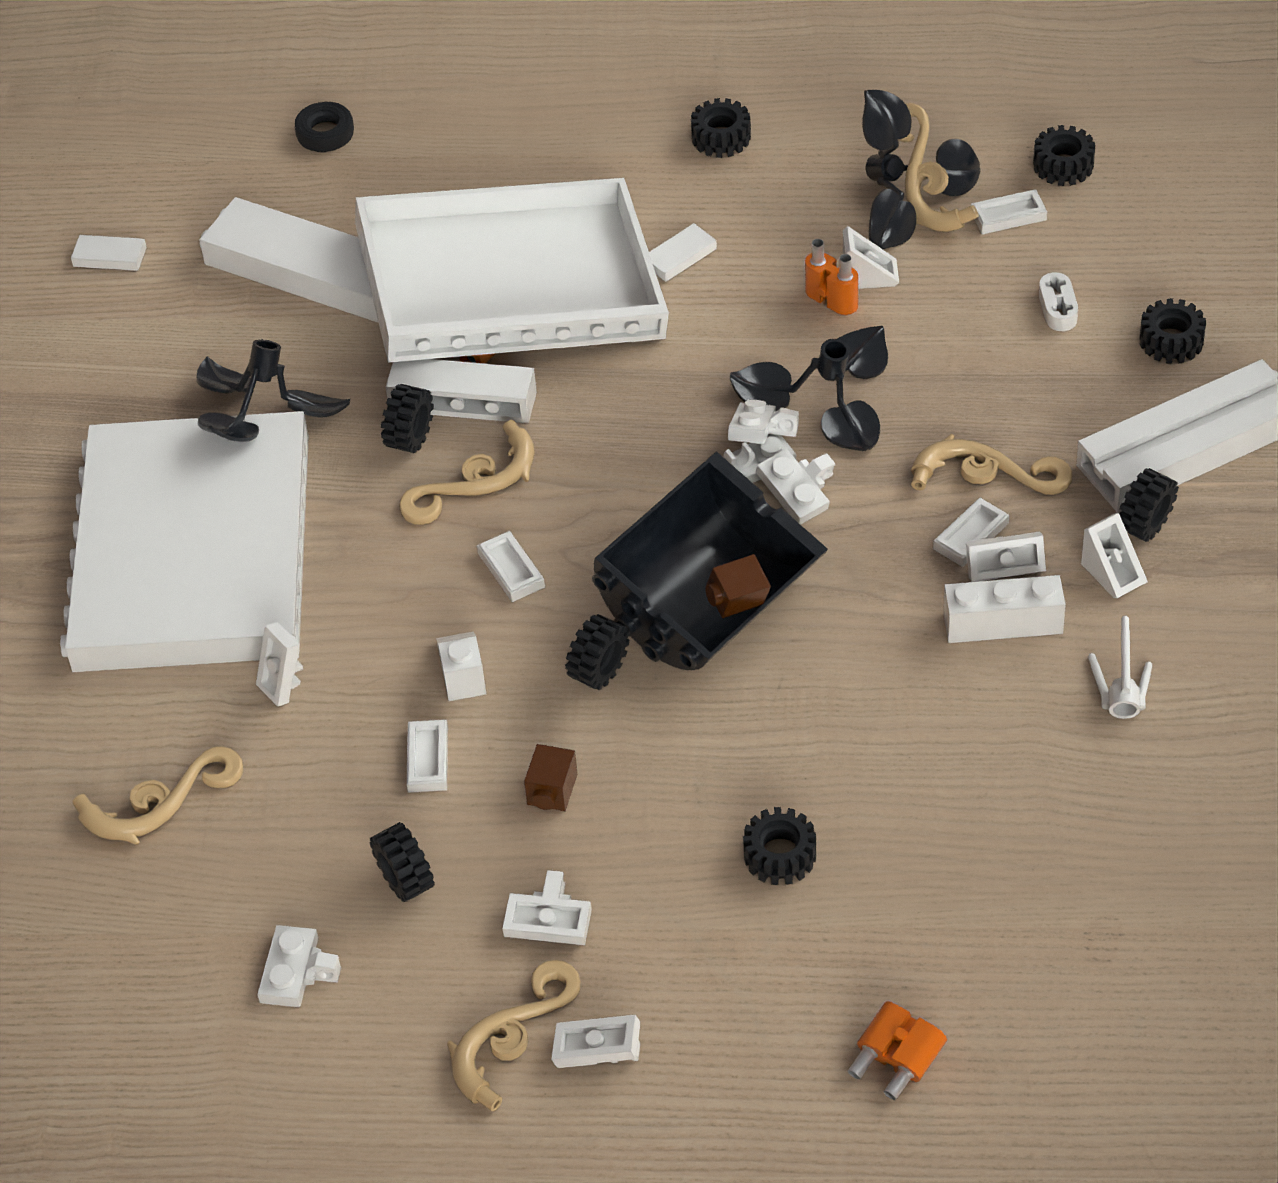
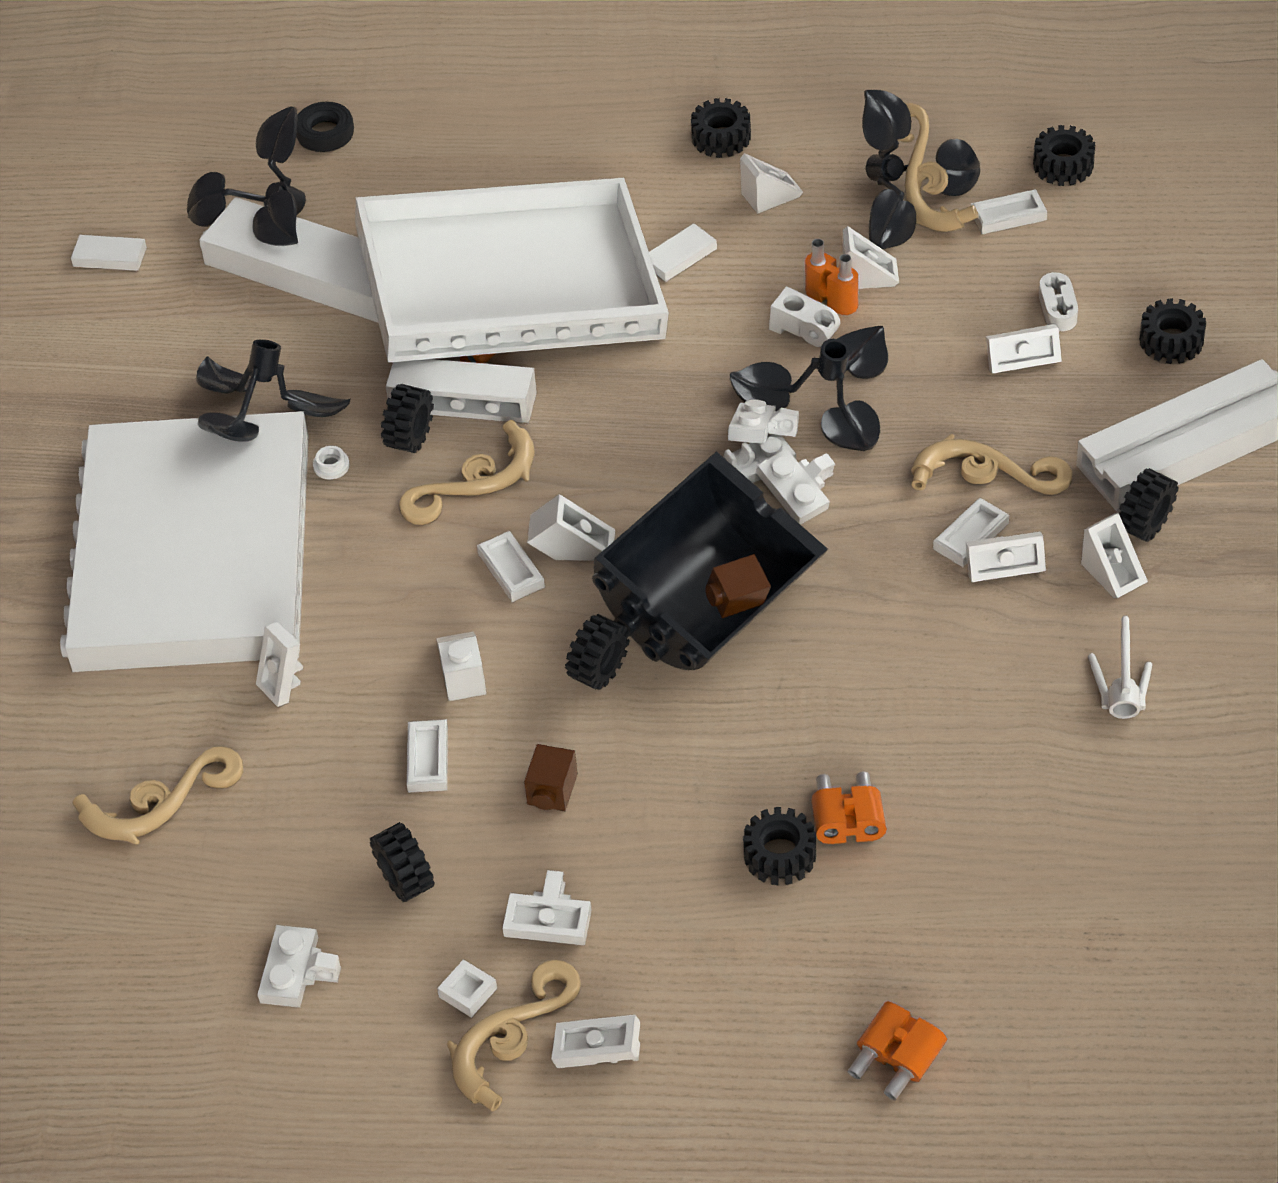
white brick [944,575,1066,643] -> none
none -> black plant [187,106,306,246]
none -> white plate [313,446,350,479]
none -> white plate [437,959,497,1018]
none -> white slope [527,494,615,561]
none -> white slope [740,153,803,214]
none -> white leg [769,286,841,347]
none -> orange piece [811,771,887,844]
none -> white plate [986,324,1062,374]

